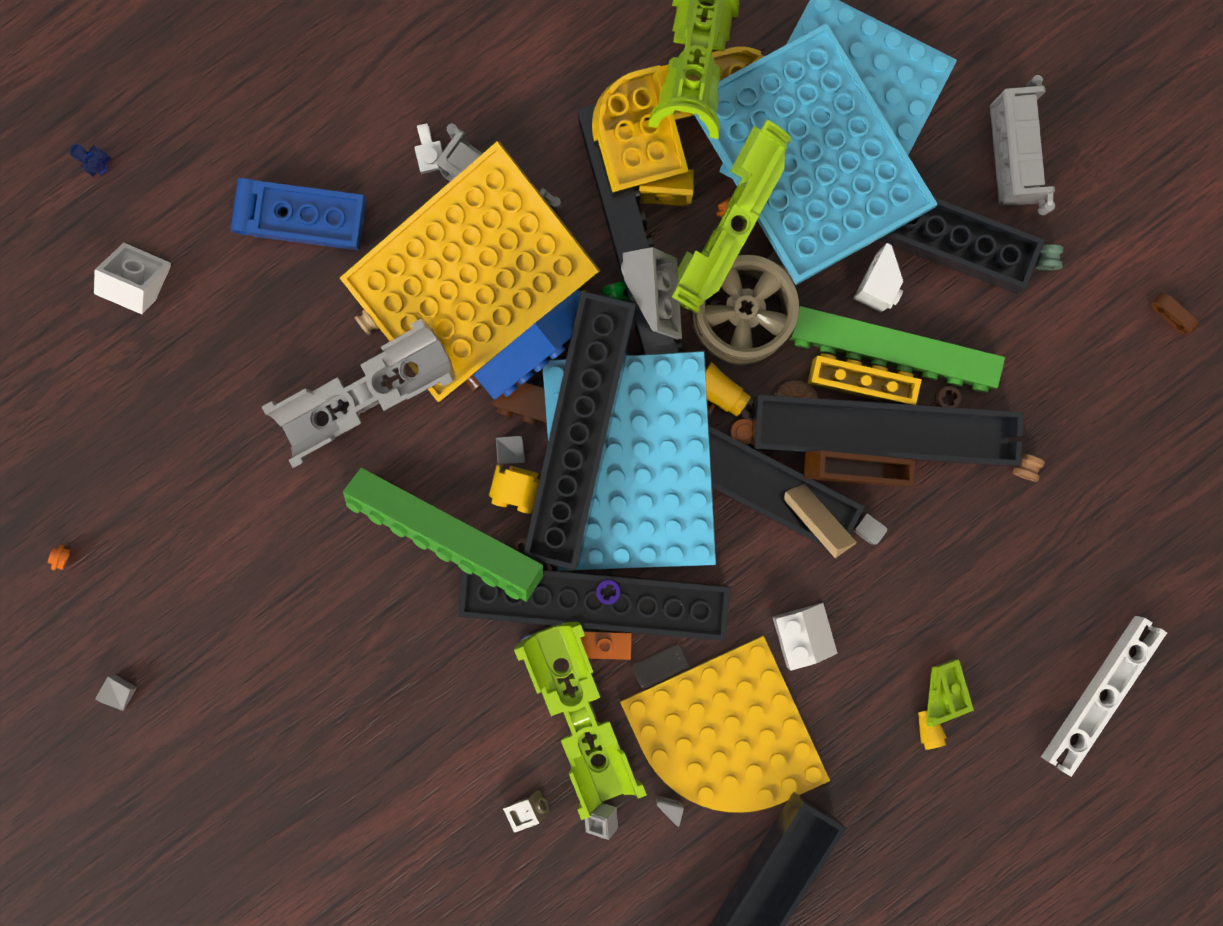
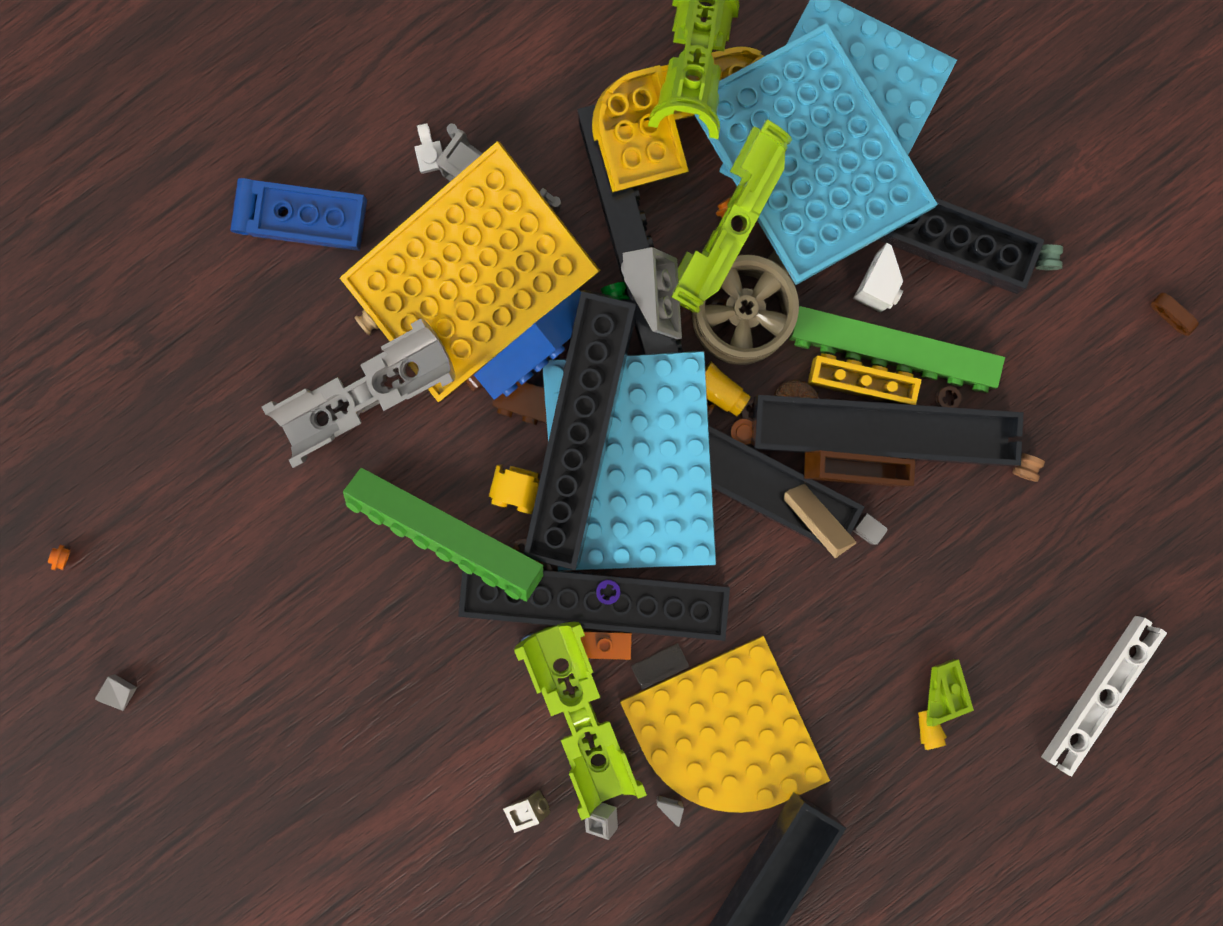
clear blue plate [69,144,112,177] -> none
white slope [94,243,171,314] -> none
light grey slope [496,436,525,465] -> none
yellow slope [639,170,694,207] -> none
white slope [772,603,838,671] -> none
light grey container [990,75,1055,216] -> none

